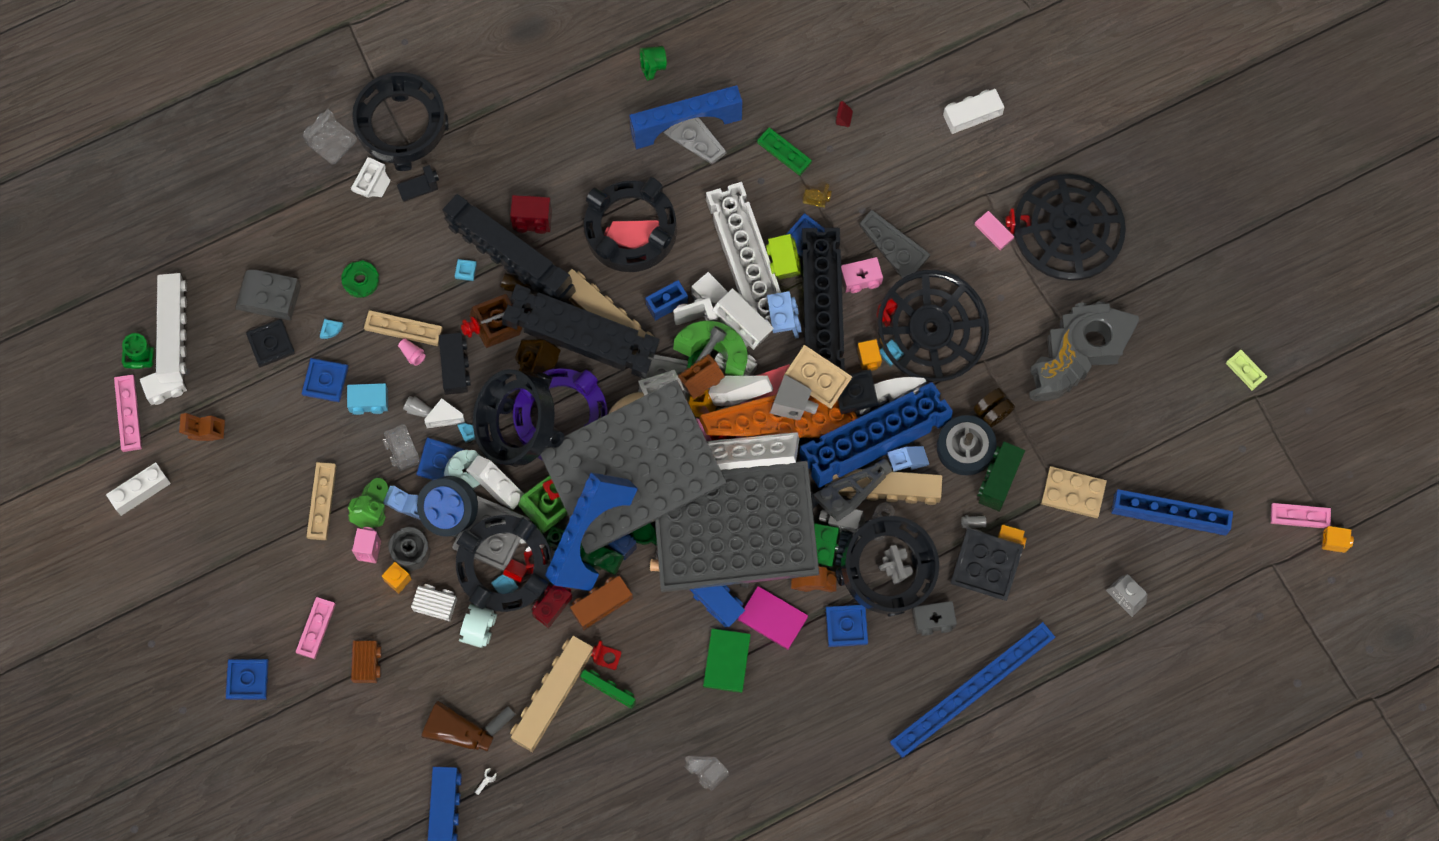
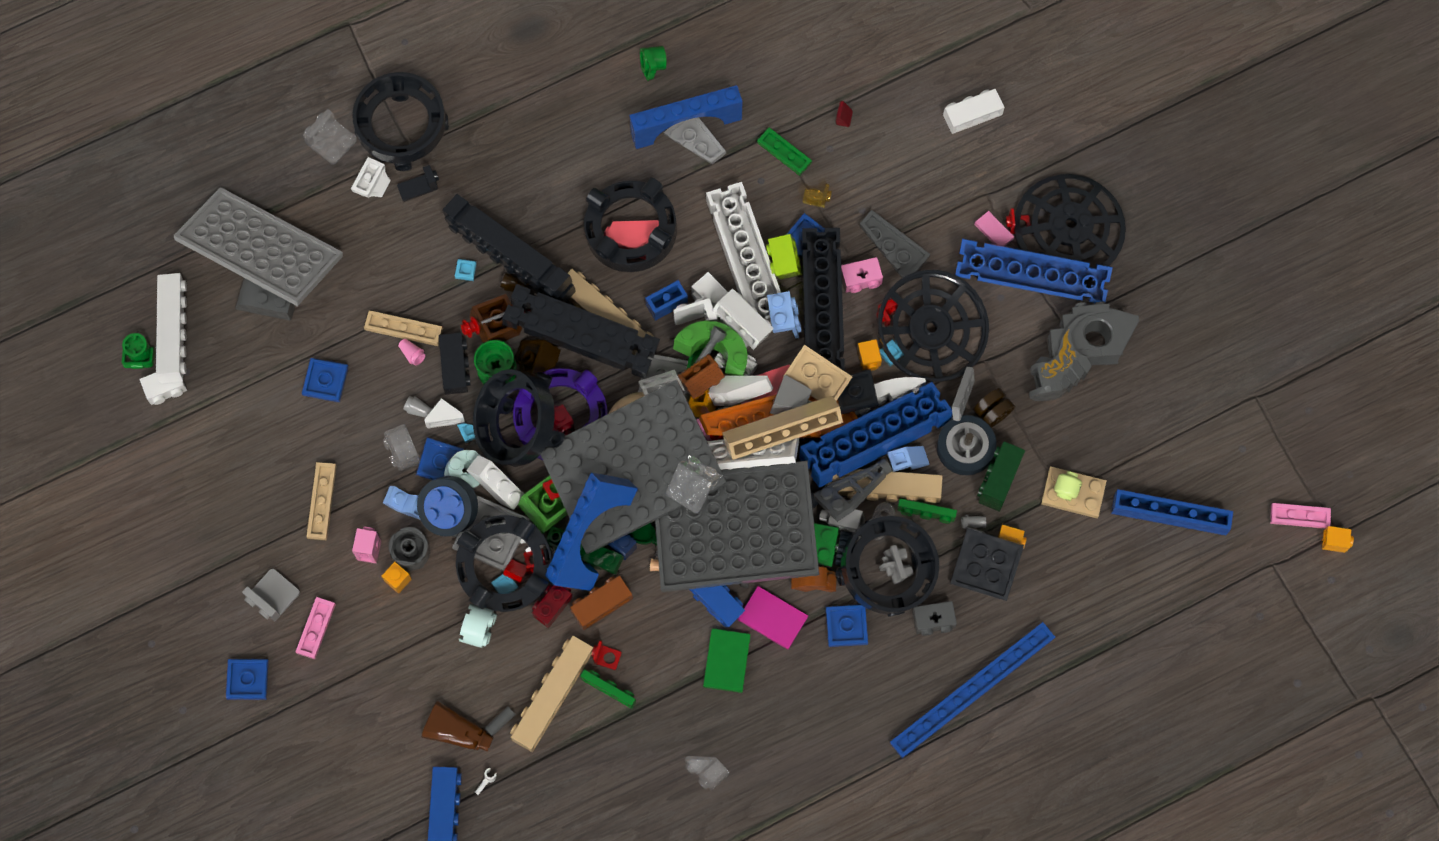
white brick [106,462,171,516] -> none
bright pink plate [114,375,142,452] -> none
dark orange brick [179,413,225,441] -> none
black tile [246,319,295,368] -> none
medium azure tile [320,319,344,339] -> none
green tile [341,260,379,298] -> none
medium azure brick [347,383,388,415] -> none
bright green piece [348,478,388,529] -> none
dark orange brick [351,641,382,683] -> none
white brick [411,584,457,621] -> none
dark red brick [510,195,552,234] -> none
light grey torso [1106,574,1147,617] -> none
yellowish green plate [1226,350,1267,391] -> none
none -> light grey plate [174,187,343,306]
none -> light grey bracket [242,569,300,622]
none -> green wheel [474,340,517,384]
none -> dark red brick [554,404,575,436]
none -> clear bracket [666,456,722,513]
none -> tan brick [722,396,843,460]
none -> green plate [897,499,957,524]
none -> light grey tile [952,367,975,421]
none -> blue brick [955,238,1113,303]
none -> yellowish green head [1054,471,1082,501]

